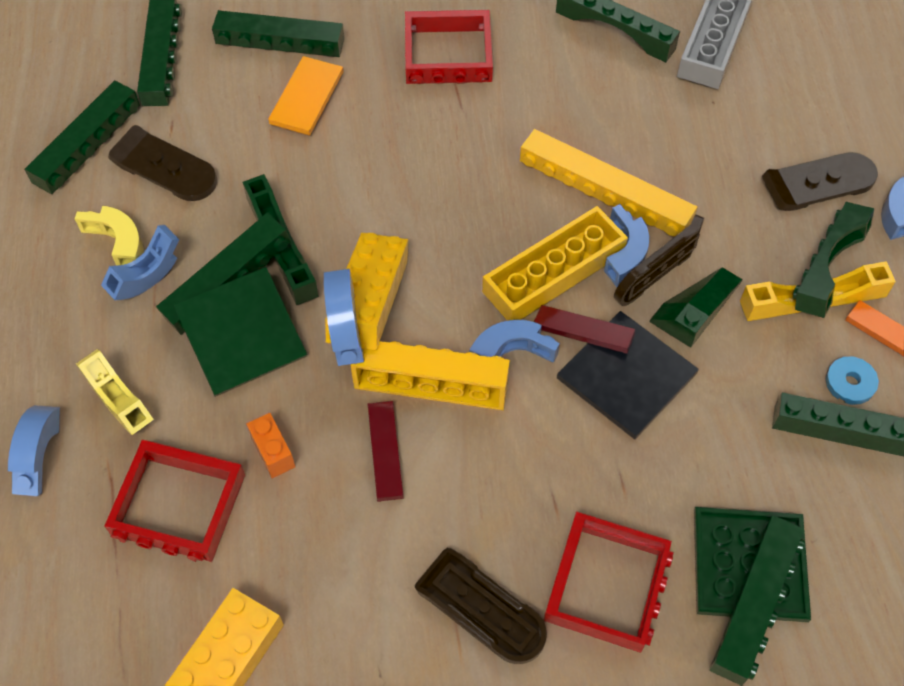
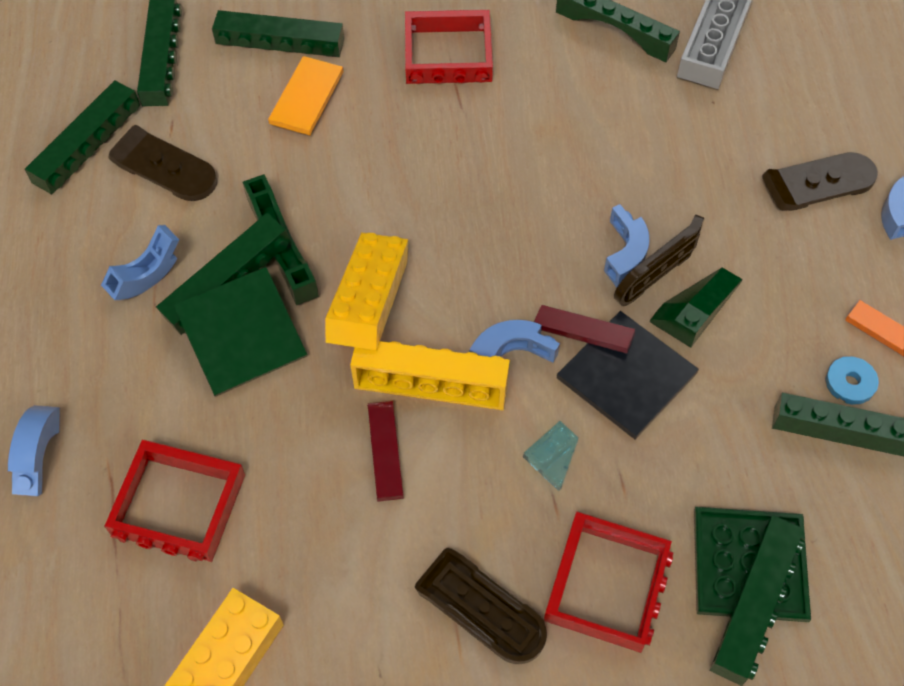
light yellow arch [75,206,144,266] -> none
light yellow arch [76,349,154,435] -> none
orange brick [246,413,295,478] -> none
medium blue arch [324,269,364,366] -> none
yellow brick [482,206,628,321] -> none
yellow brick [520,129,698,237] -> none
yellow arch [740,261,896,321] -> none
dark green arch [793,202,874,318] -> none
none -> clear light blue wing [523,421,578,491]

